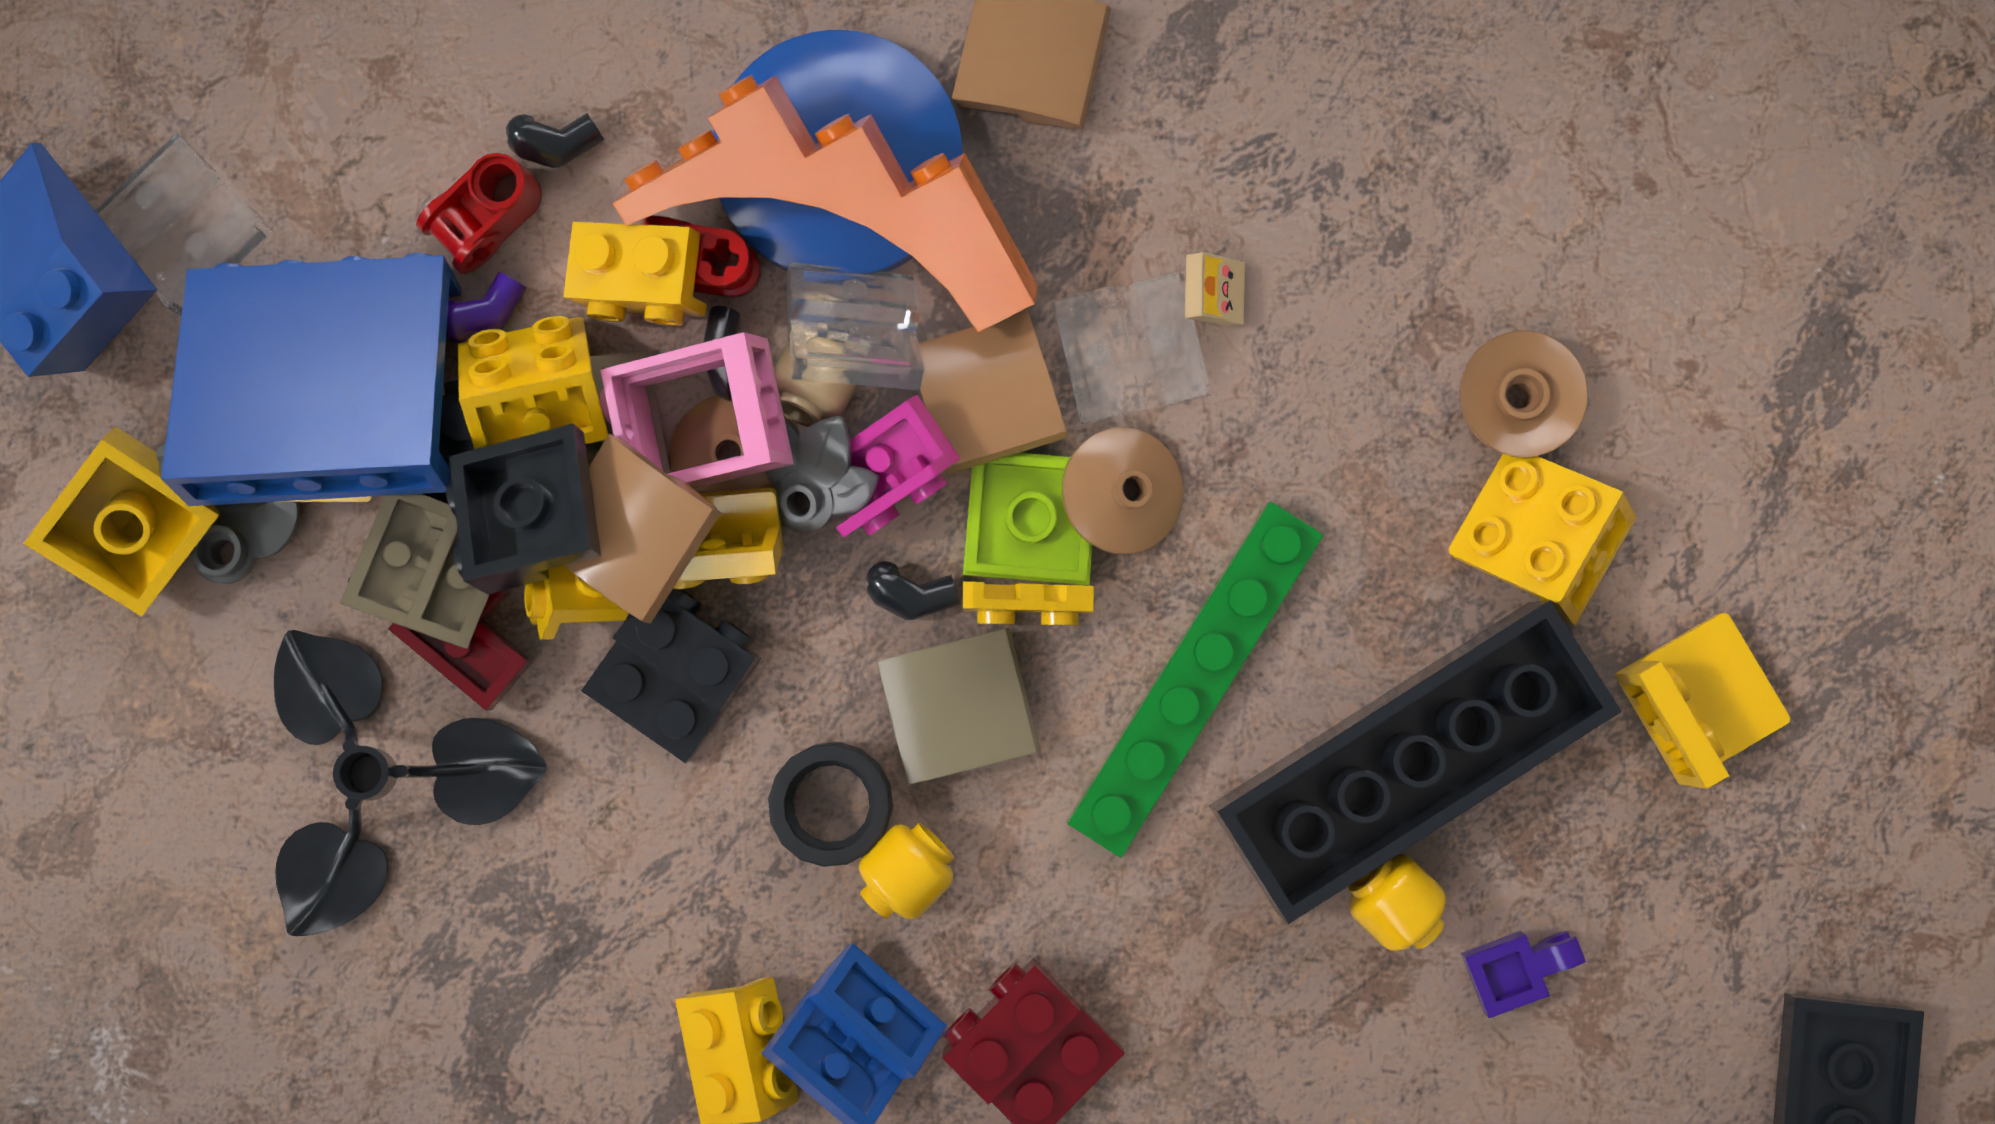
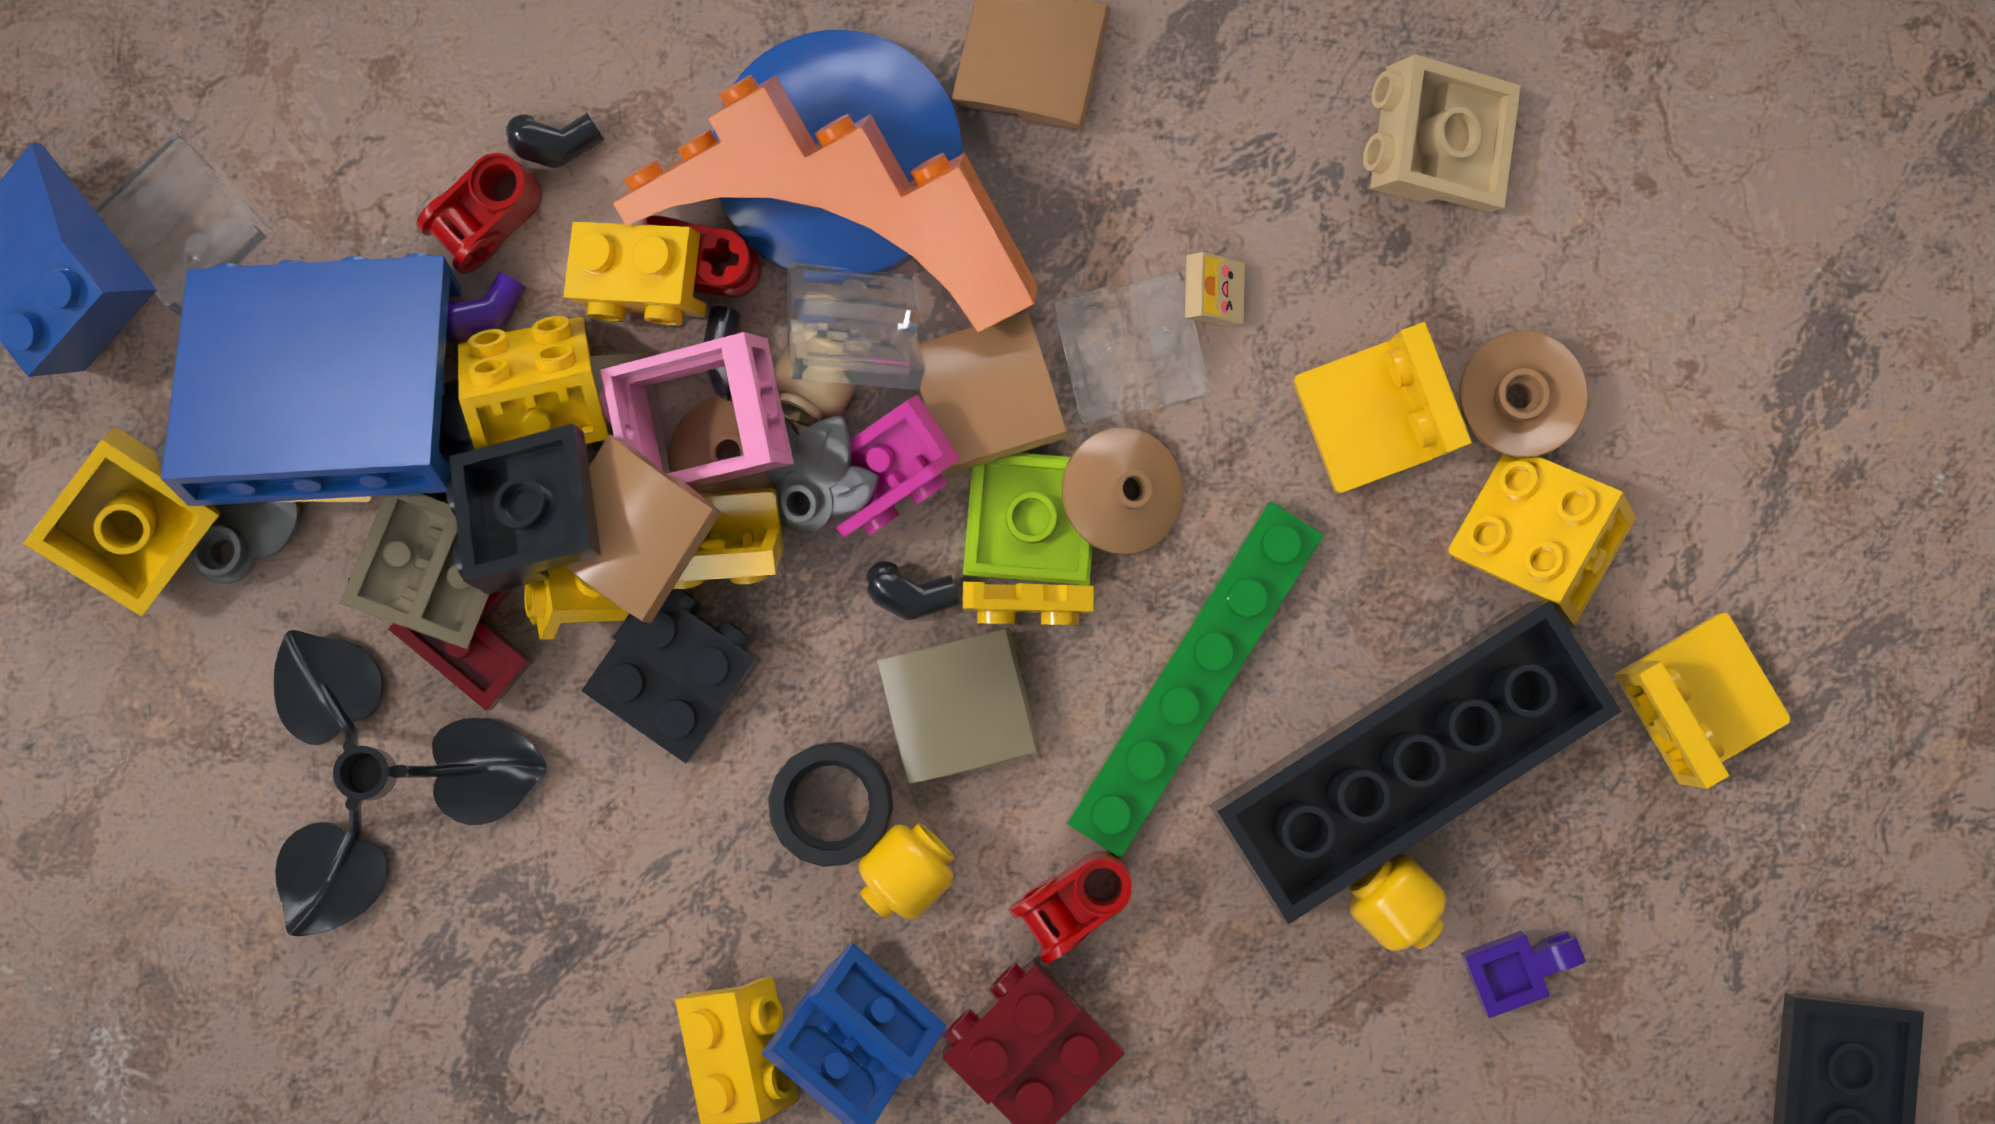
none -> red piece [1008,851,1132,964]
none -> yellow bracket [1293,321,1472,494]
none -> tan plate [1363,54,1521,213]

